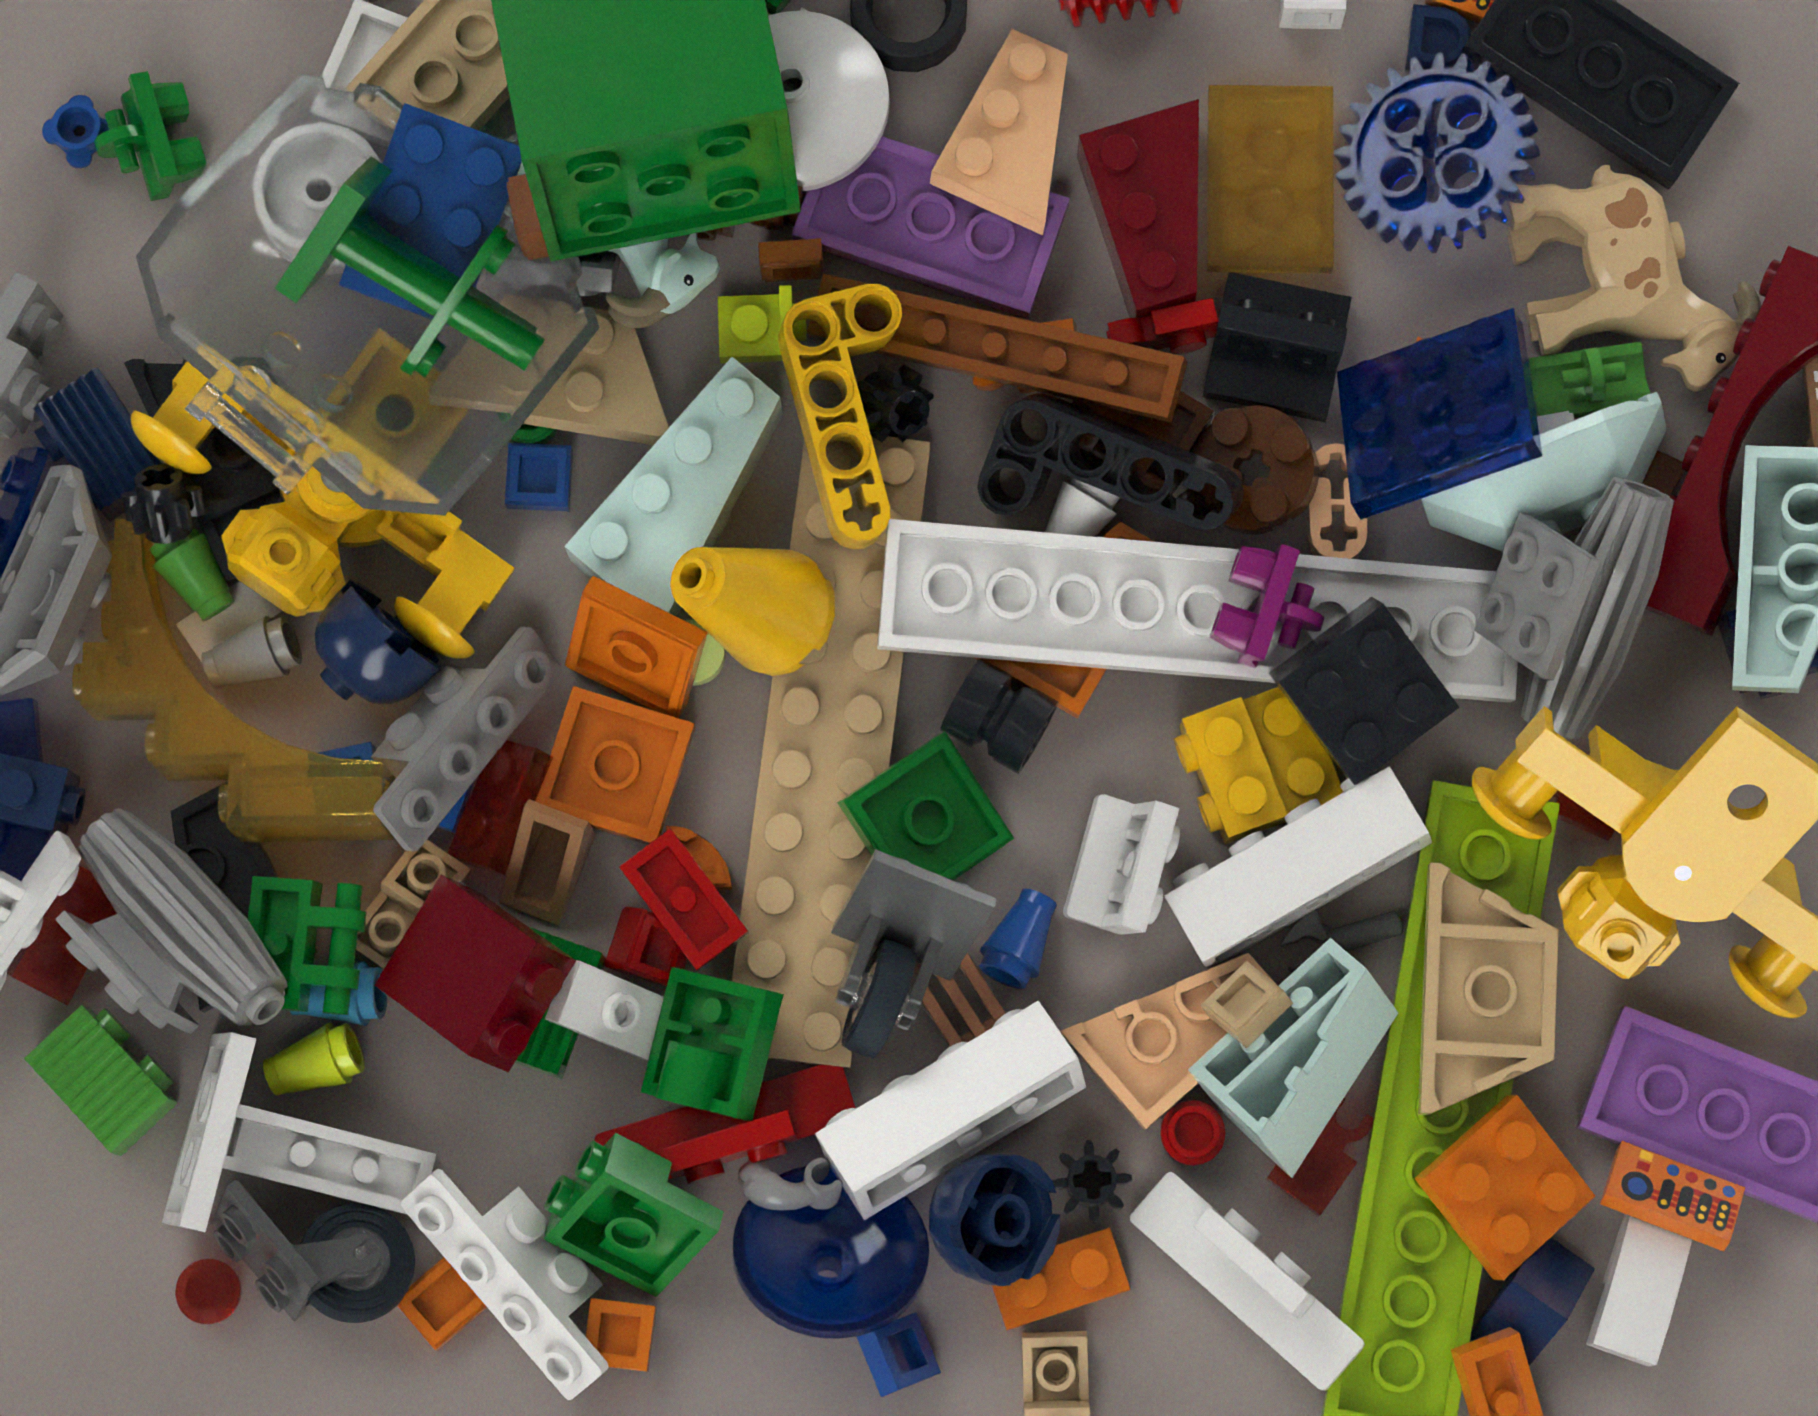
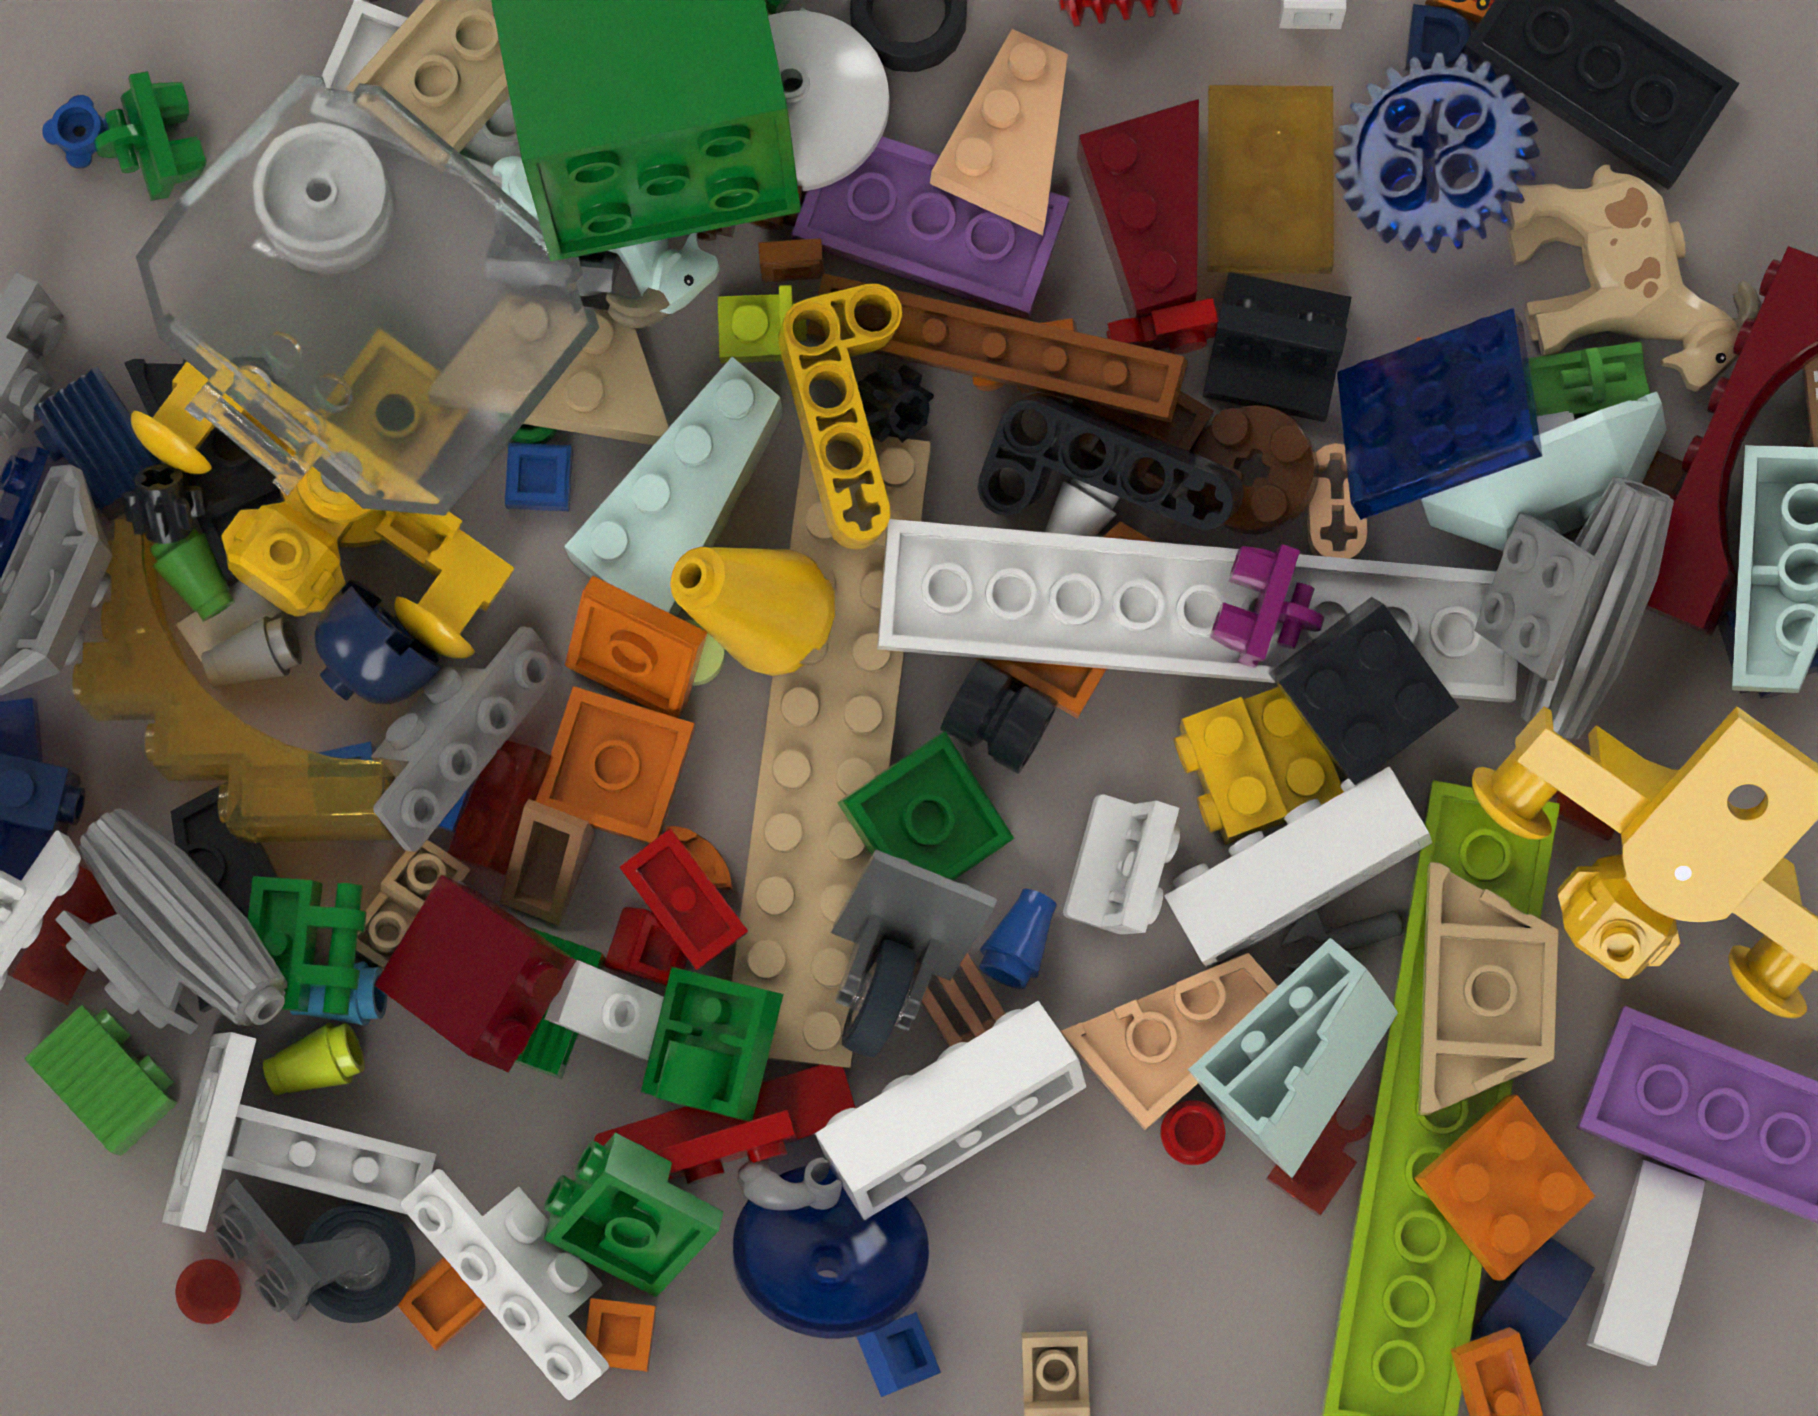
green piece [274,156,546,378] -> none
blue plate [339,103,522,326] -> none
dark orange tile [506,174,549,261] -> none
dark blue cylinder [929,1153,1060,1286] -> none
orange plate [992,1227,1131,1331] -> none
black gear [1053,1140,1133,1223] -> none
white bracket [1130,1172,1365,1391] -> none
tan tile [1200,960,1293,1048] -> none
orange tile [1600,1141,1745,1252] -> none

